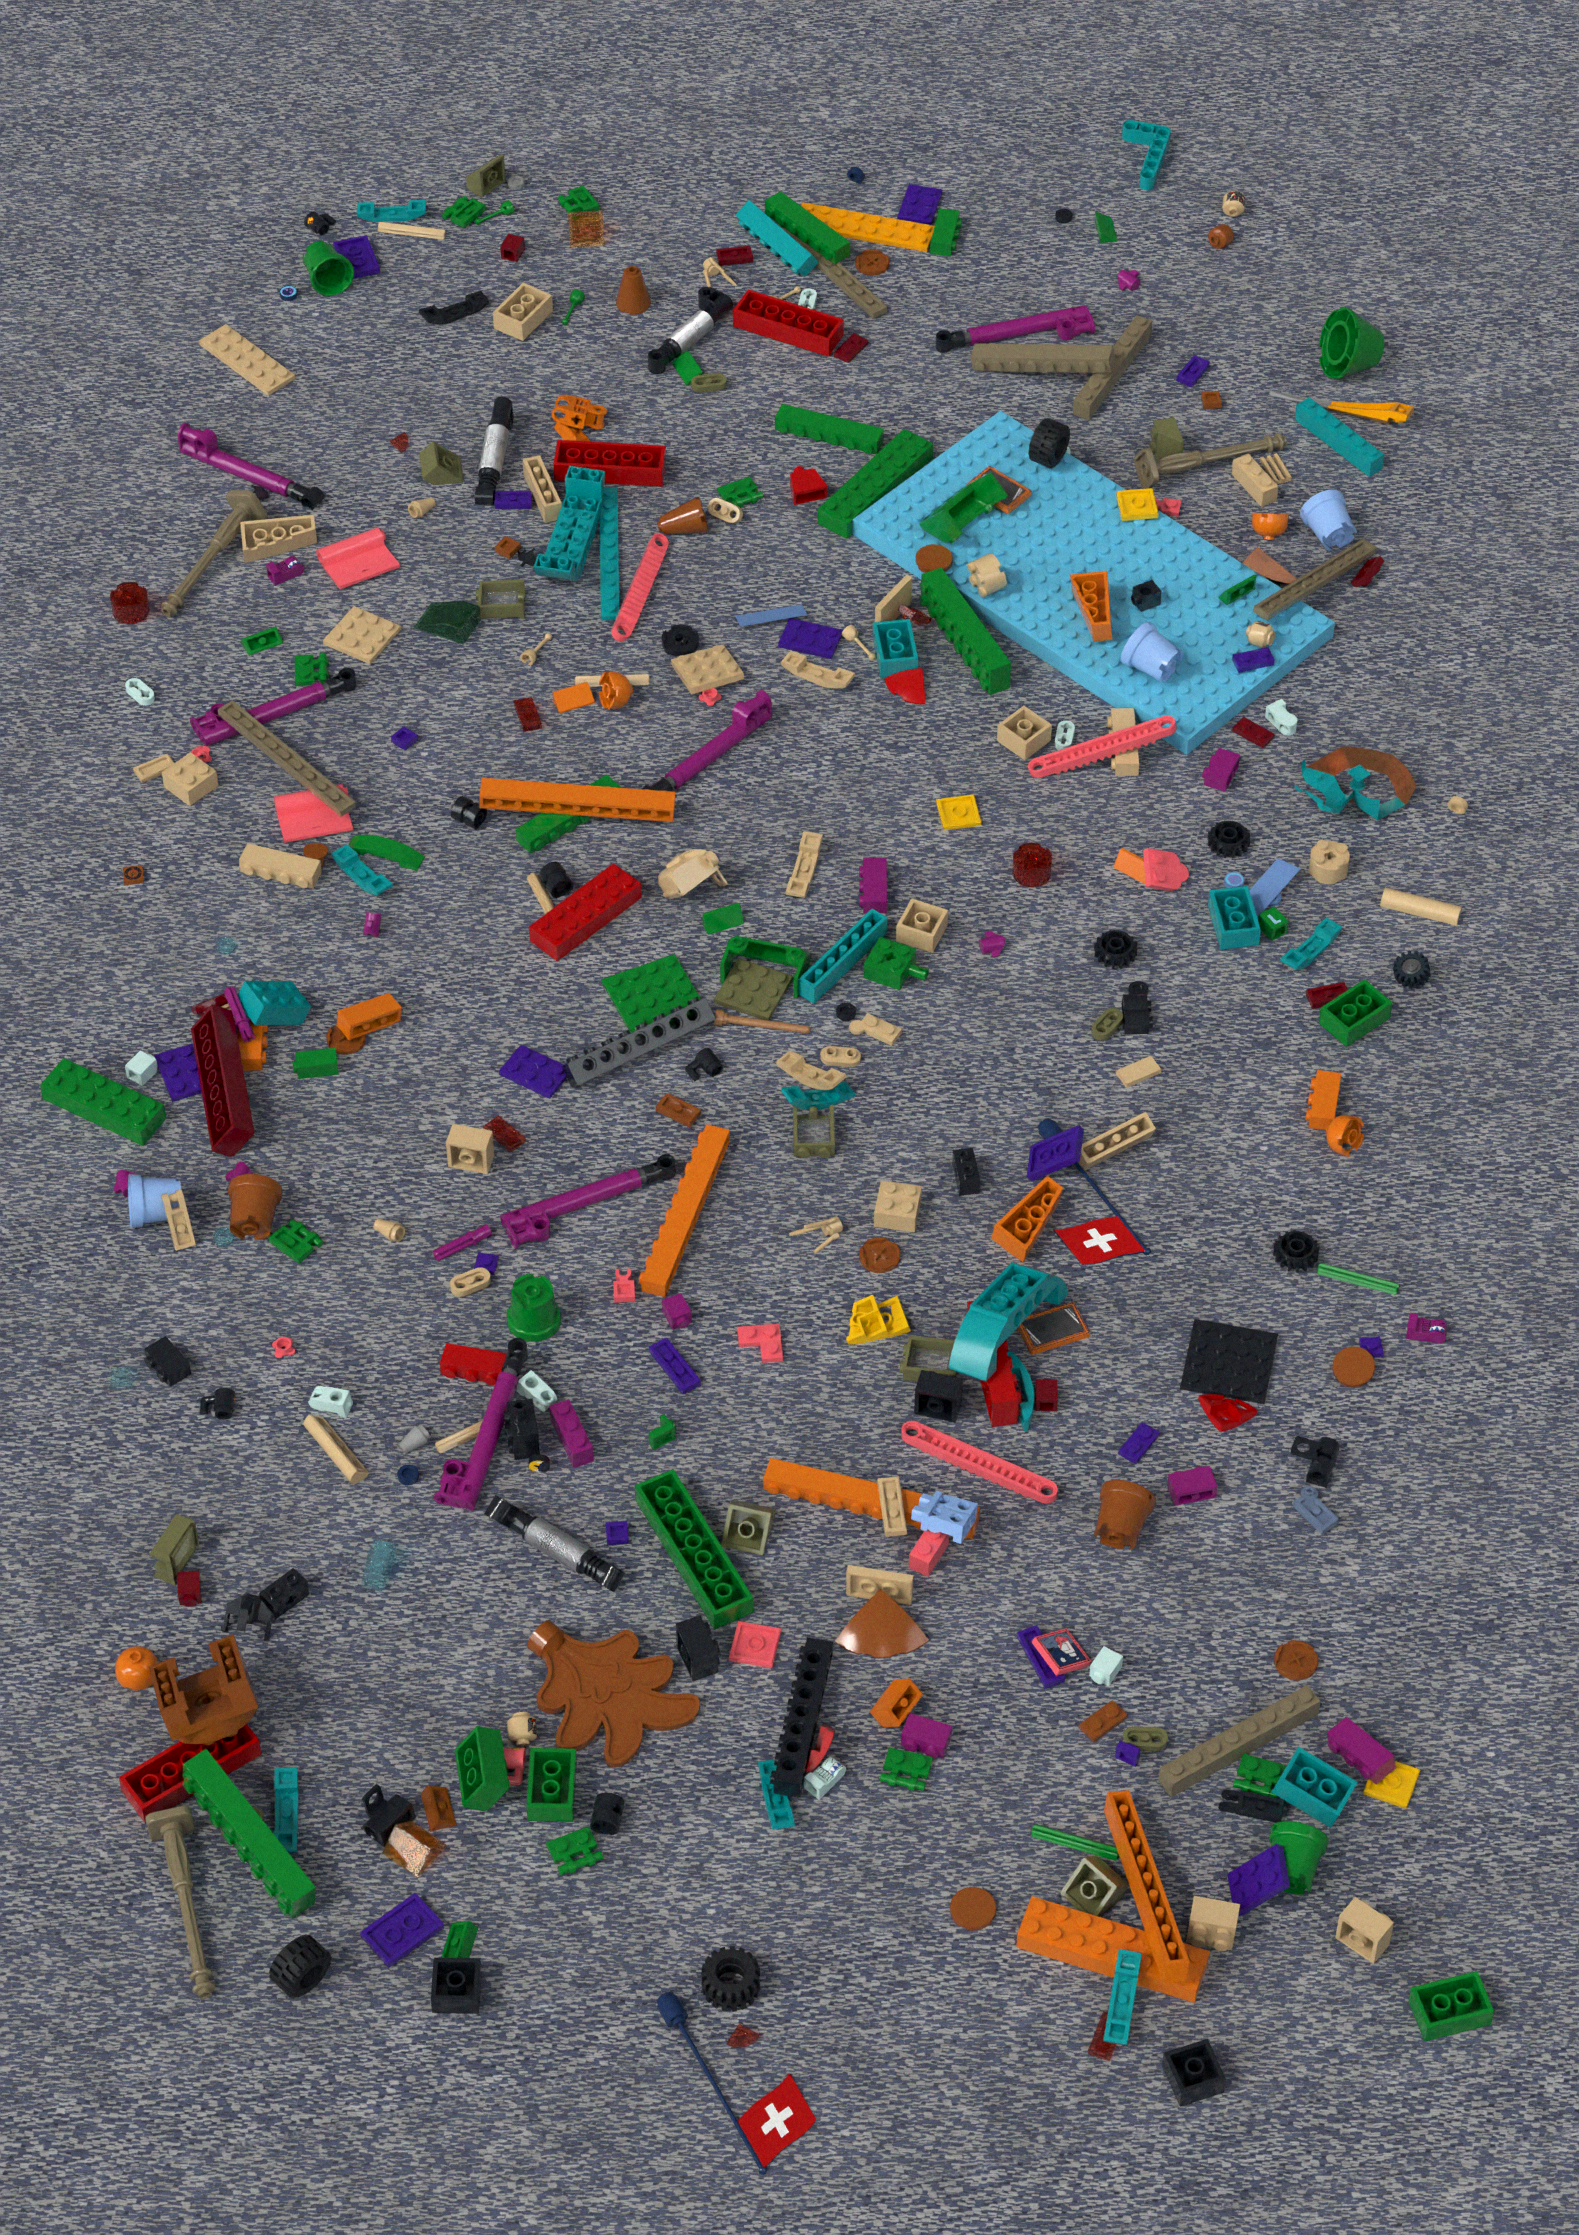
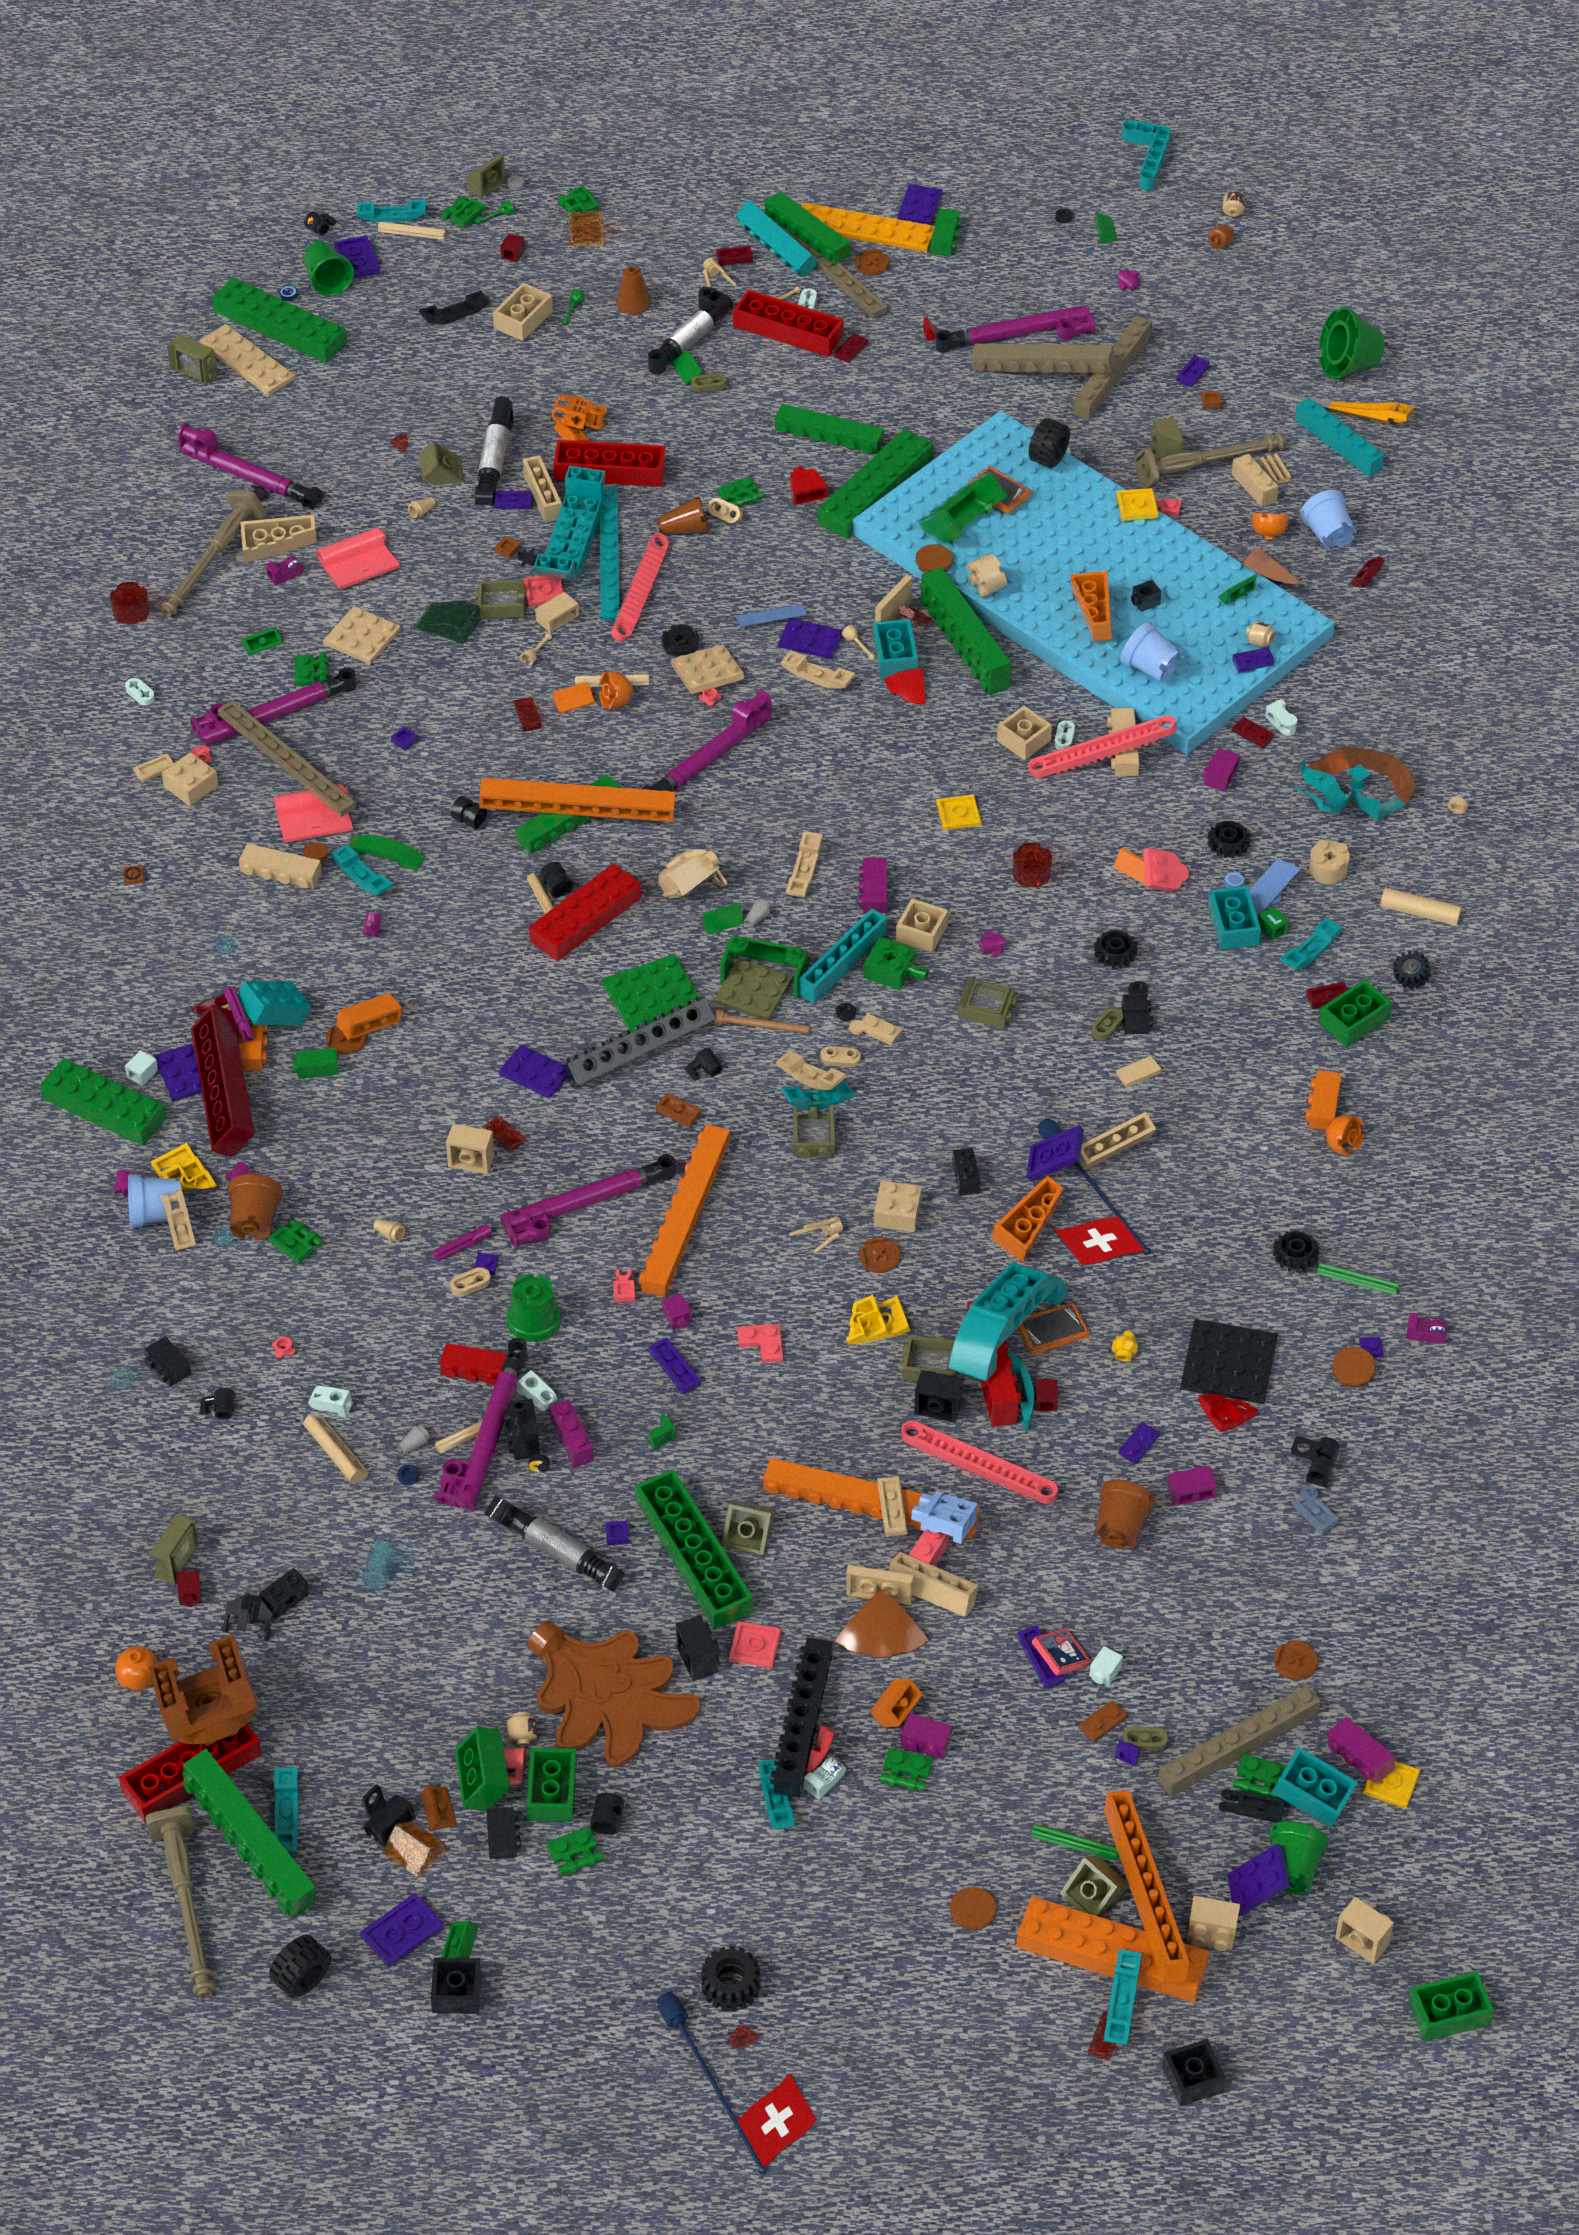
dark blue tile [847,167,865,184] -> none
dark tan plate [1253,539,1377,621] -> none
none -> yellow slope [151,1143,217,1190]
none -> olive window [167,334,217,384]
none -> green brick [212,277,347,363]
none -> black brick [486,1807,521,1859]
none -> coral tile [524,576,563,607]
none -> tan brick [535,592,579,633]
none -> light grey cone [744,899,771,928]
none -> tan brick [889,1552,978,1617]
none -> red slope [923,317,937,341]
none -> olive window [958,976,1018,1028]
none -> yellow rock [1112,1331,1138,1362]

